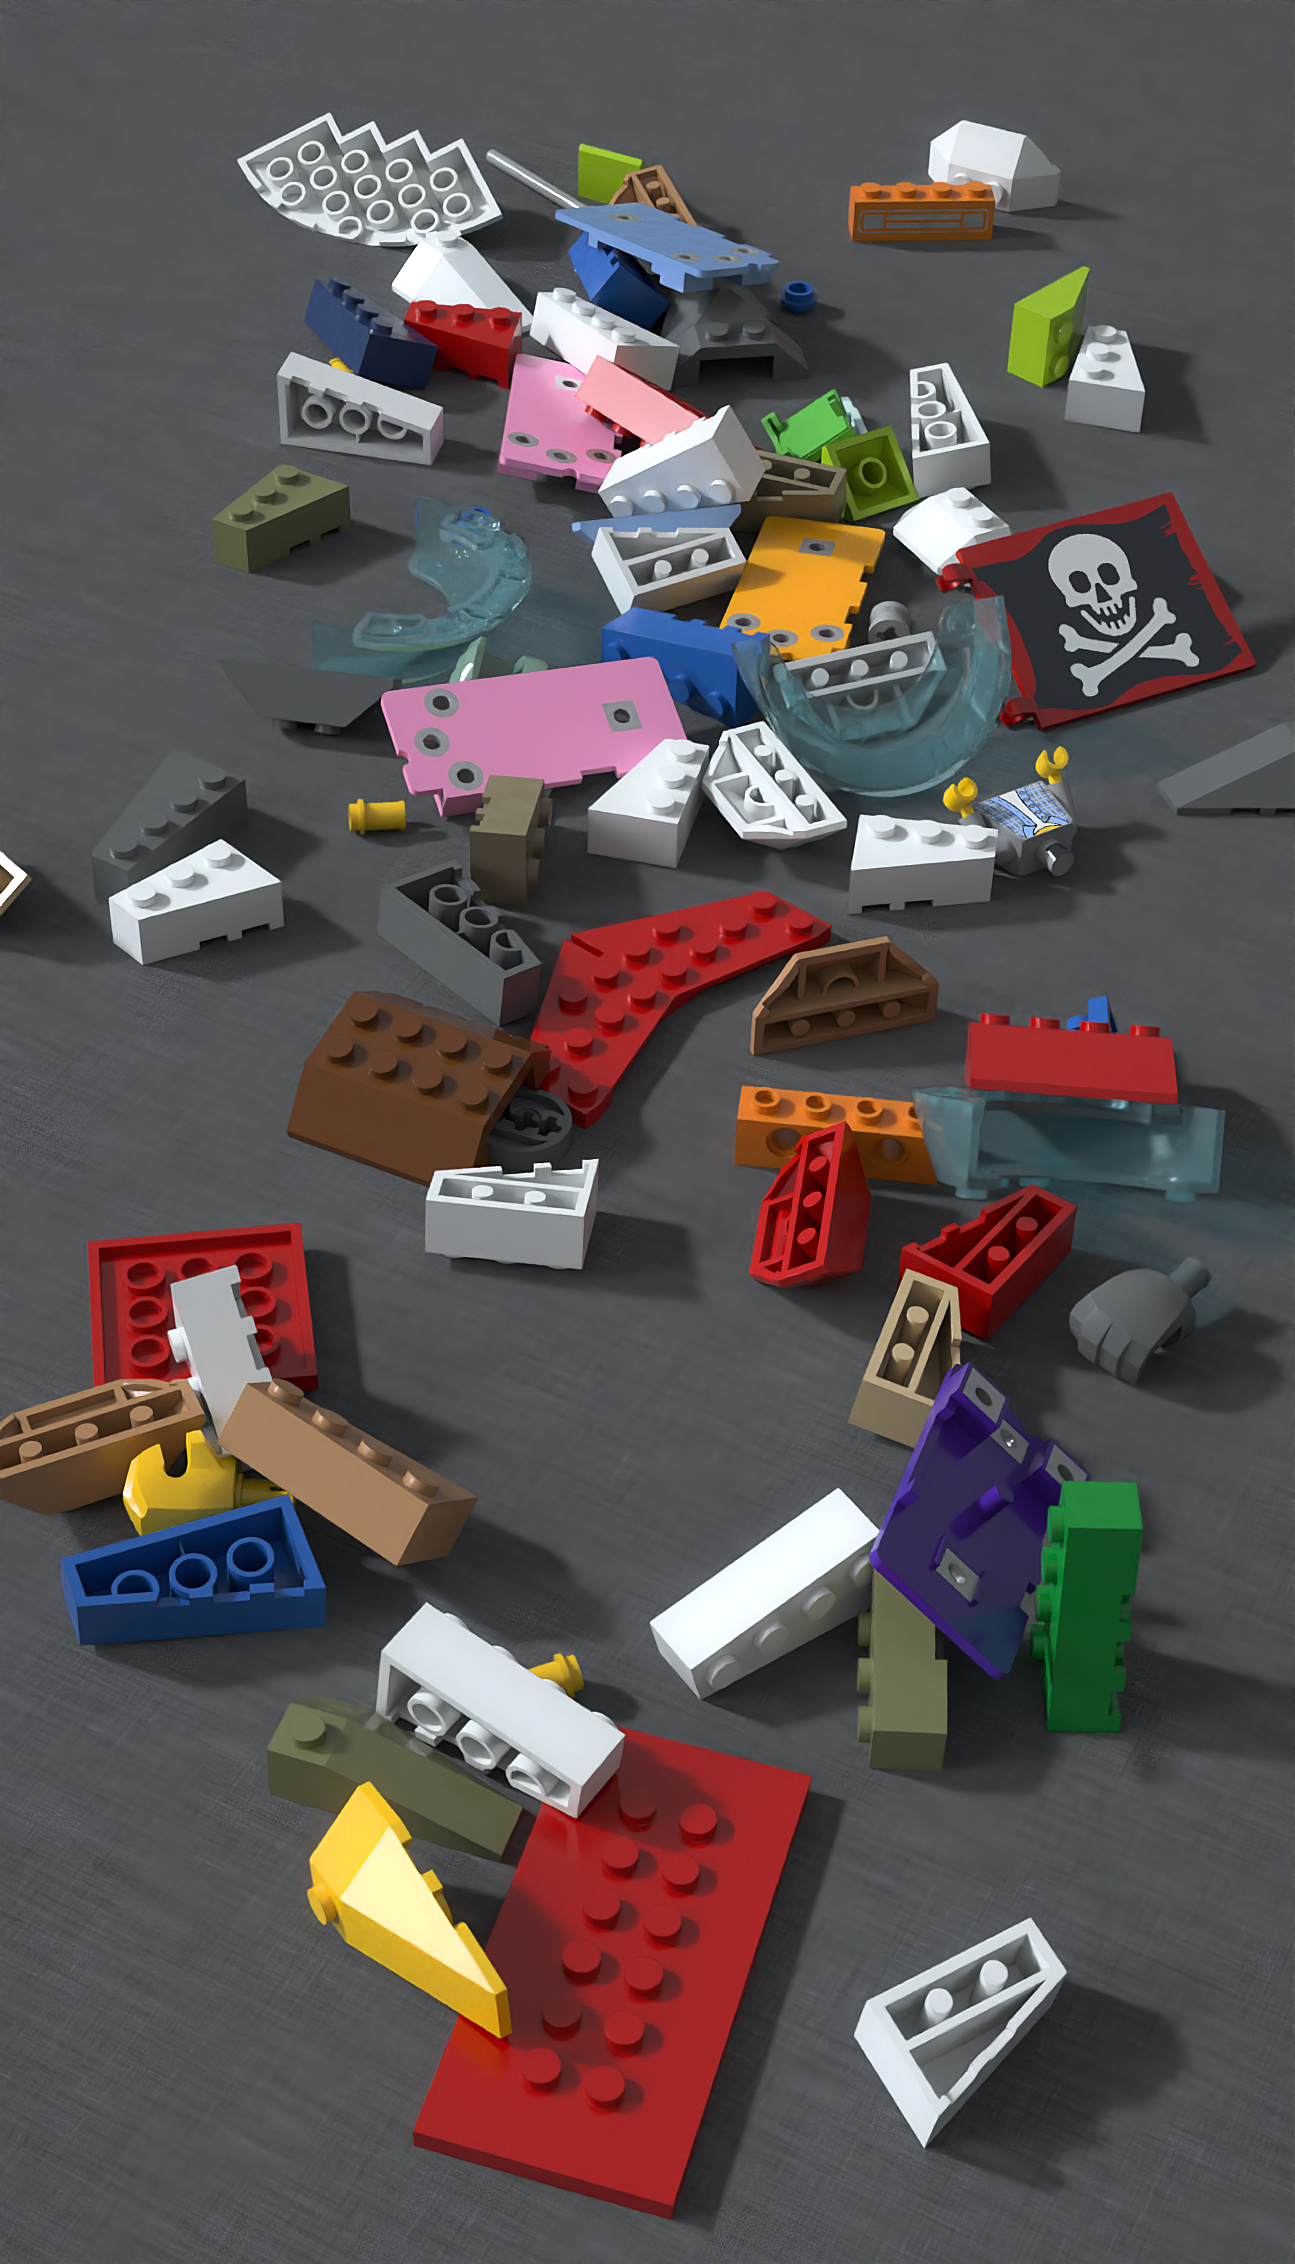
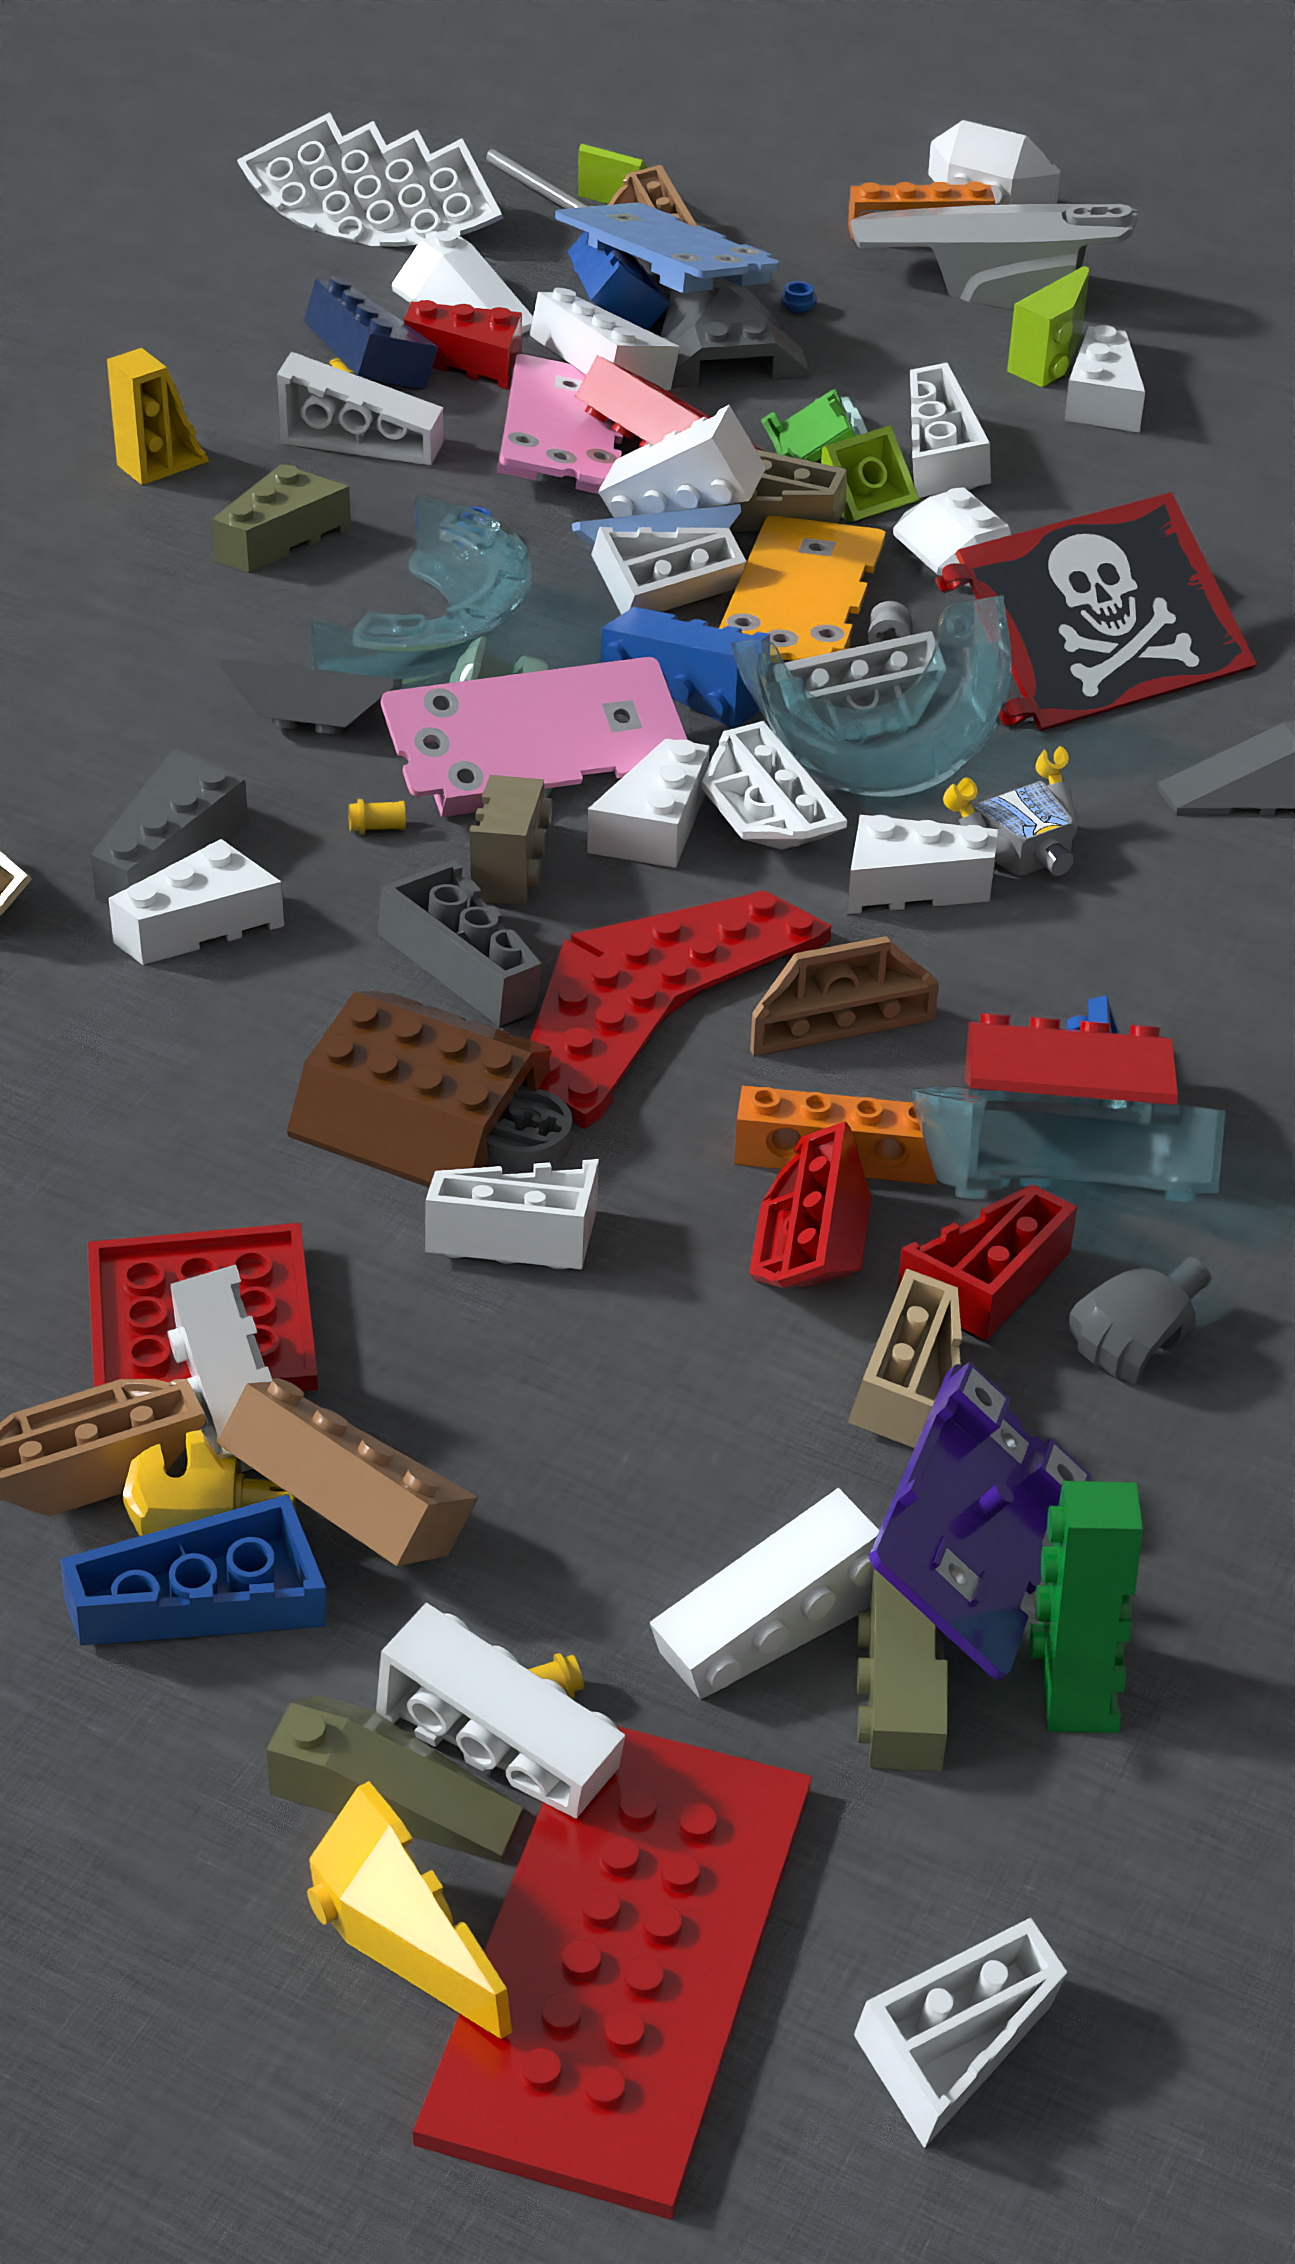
none -> yellow wedge [107,348,209,485]
none -> light grey piece [851,204,1138,309]

